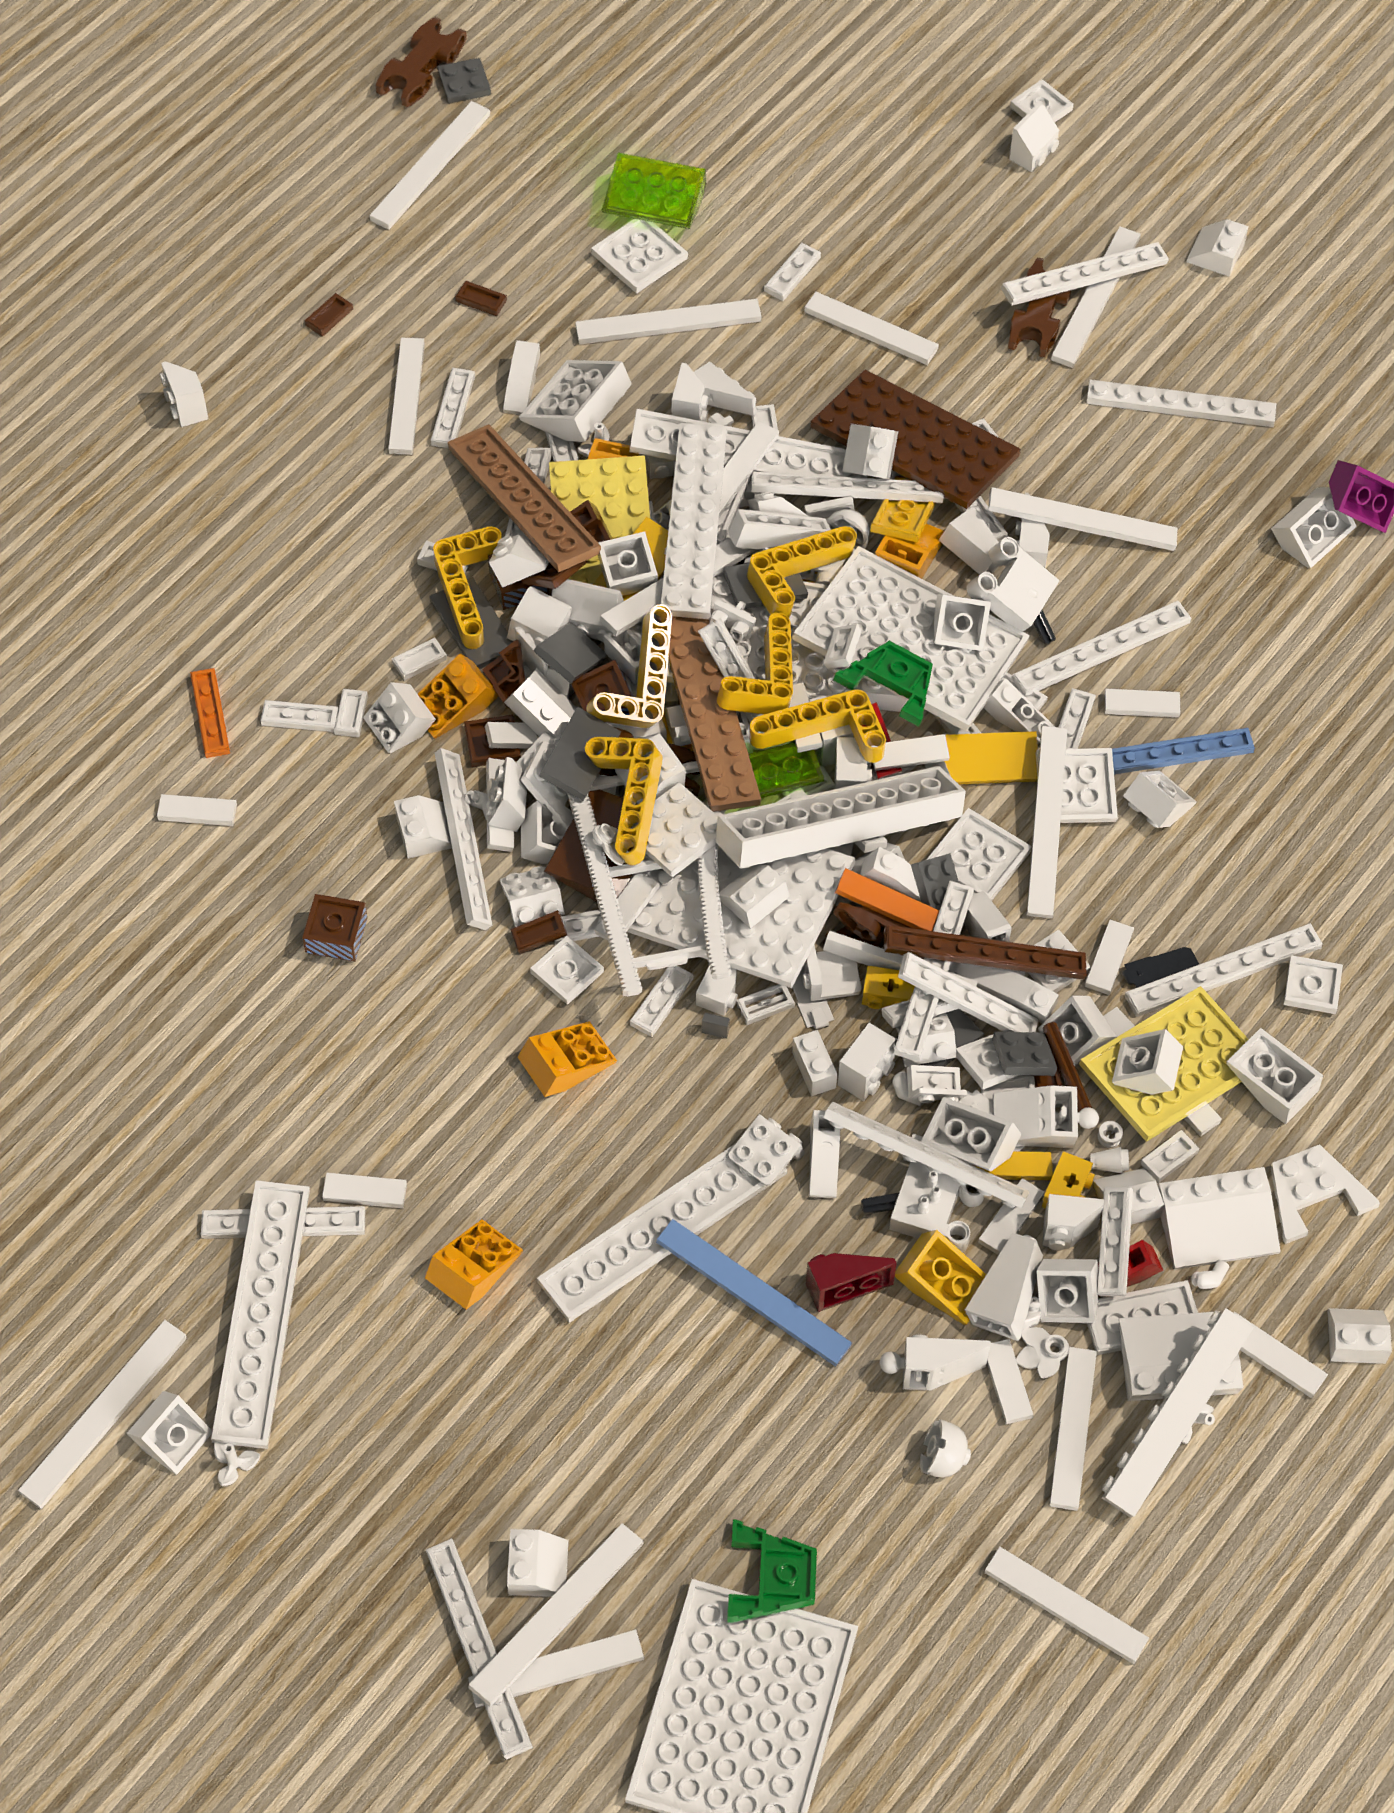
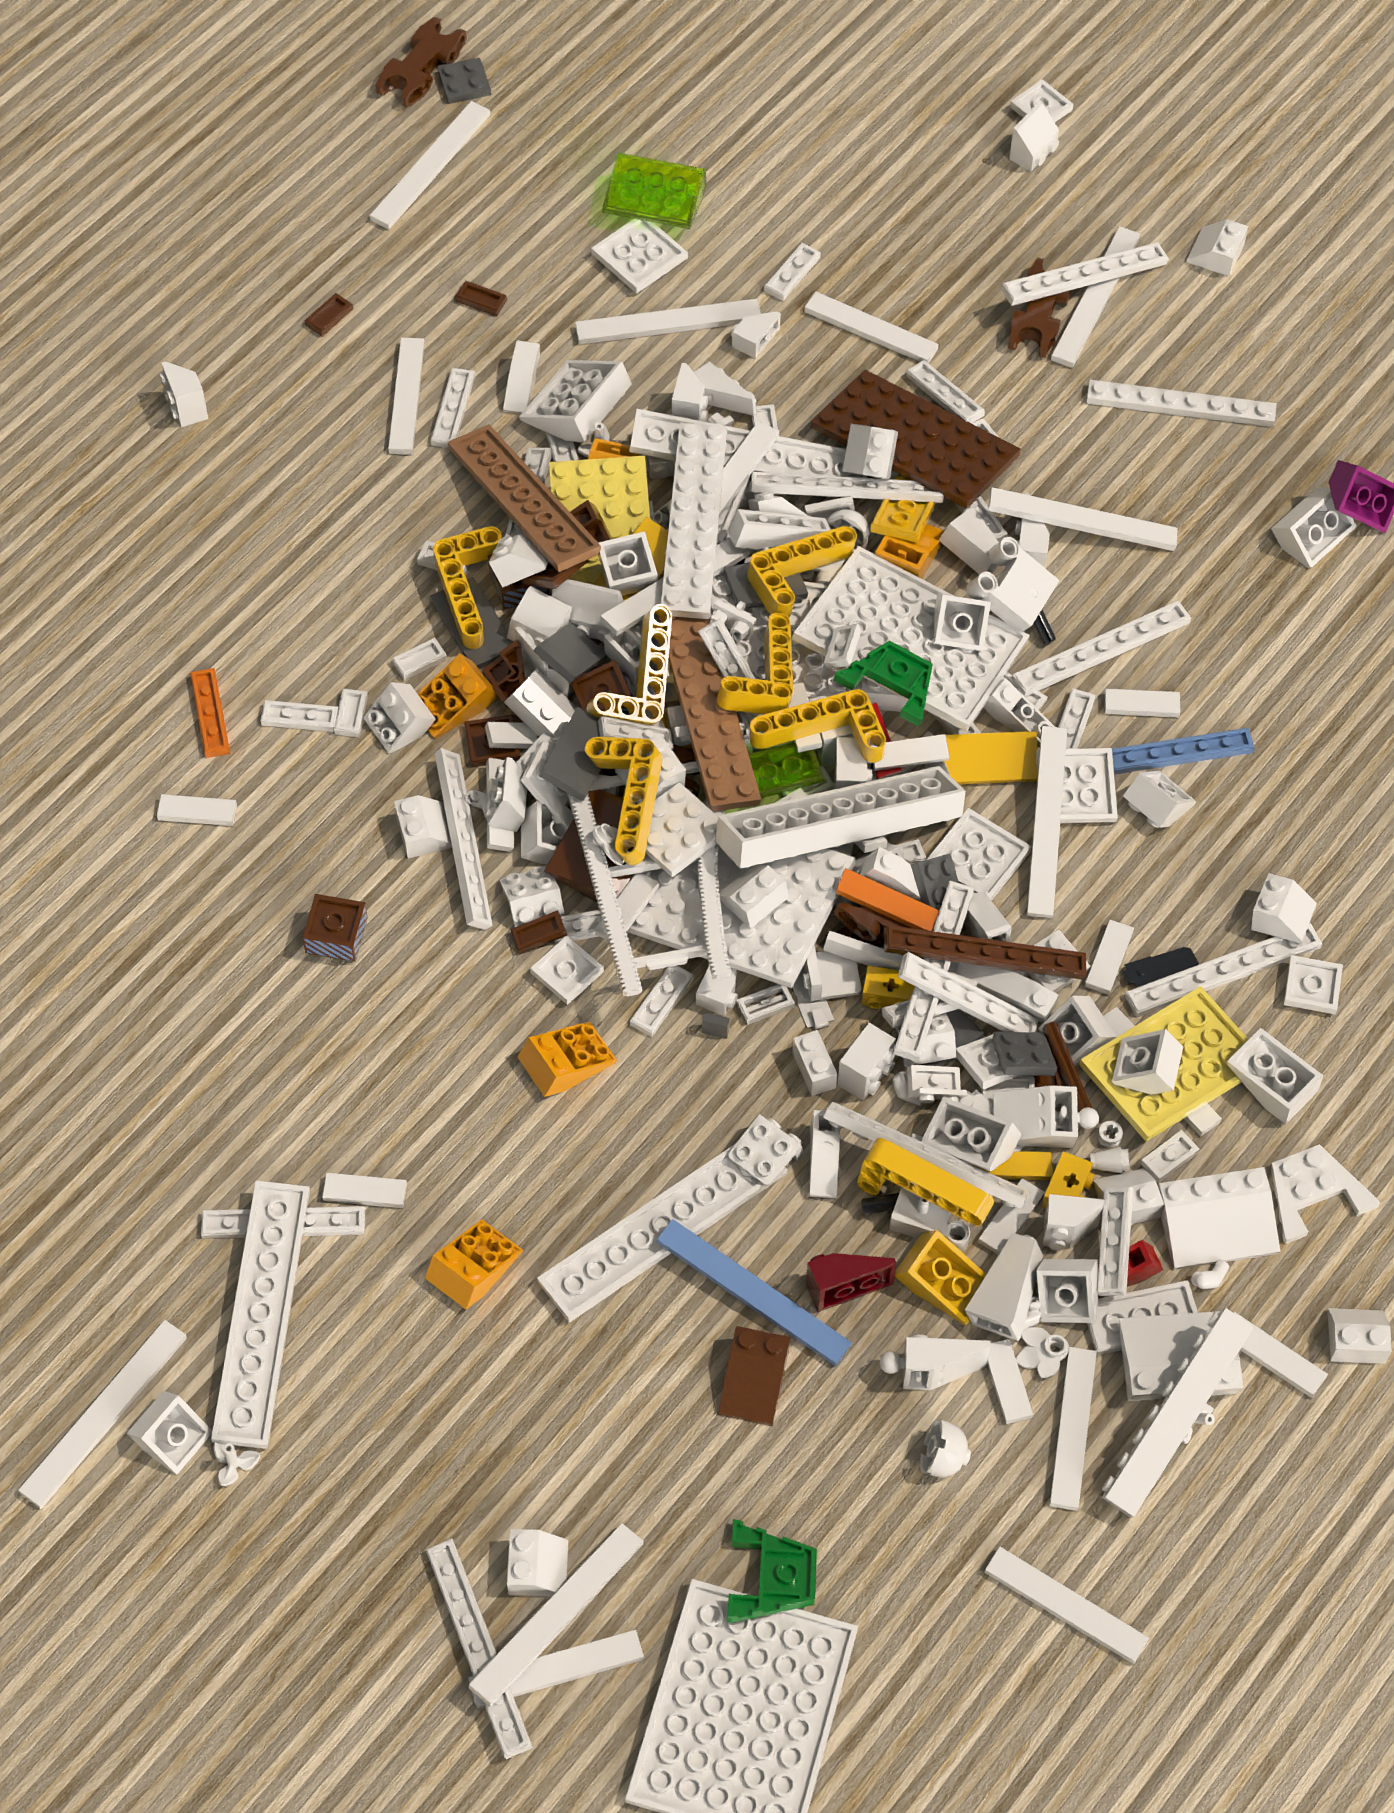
none -> white tile [598,716,673,750]
none -> reddish brown slope [718,1326,790,1426]
none -> white slope [731,311,781,359]
none -> yellow beam [857,1138,994,1226]
none -> white tile [897,839,927,864]
none -> white tile [906,360,985,423]
none -> white slope [1251,873,1317,943]

